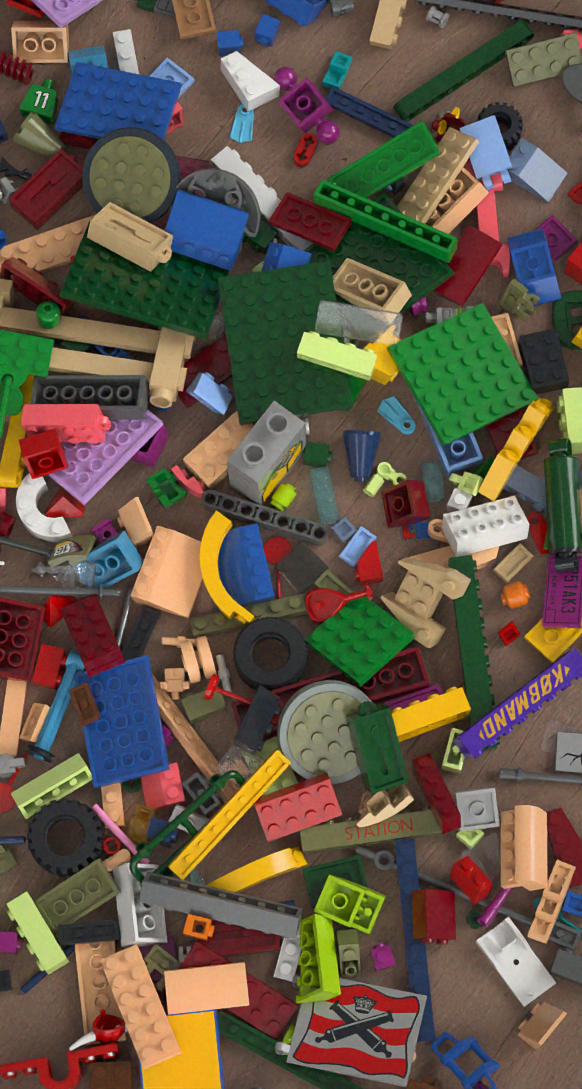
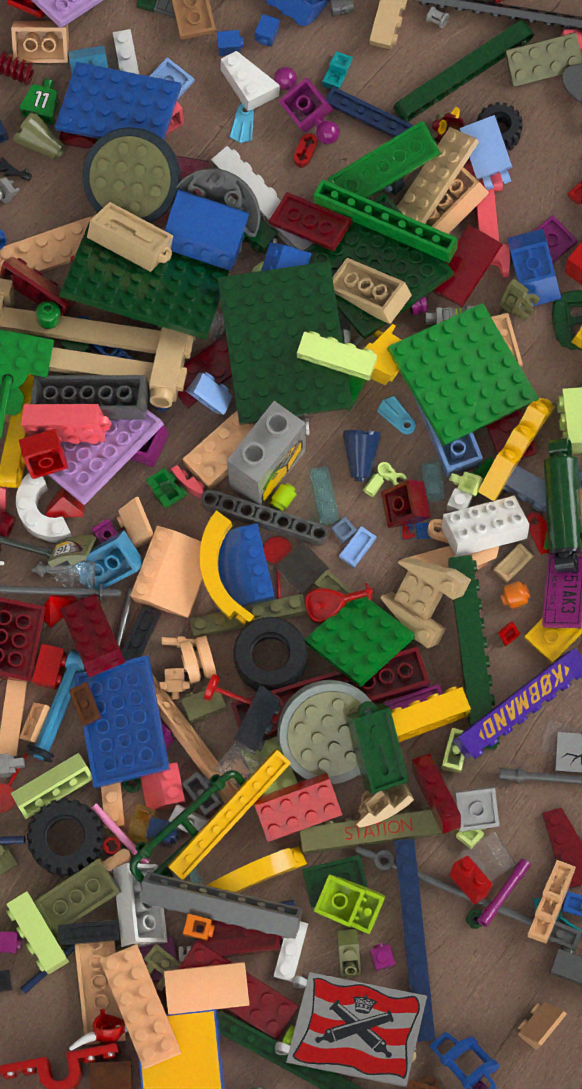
dark red piece [9,149,84,231] -> none
white bar [216,654,232,692] -> none
lime wedge [296,914,341,1004] -> none
dark green brick [304,441,333,468] -> none
clear piece [315,300,403,345] -> none
red slope [354,540,383,586] -> none
dark red brick [412,889,456,945] -> none
white piece [476,917,556,1007] -> none
light nougat brick [501,805,548,891] -> none
slope [508,138,568,203] -> none
black brick [518,328,570,394] -> none

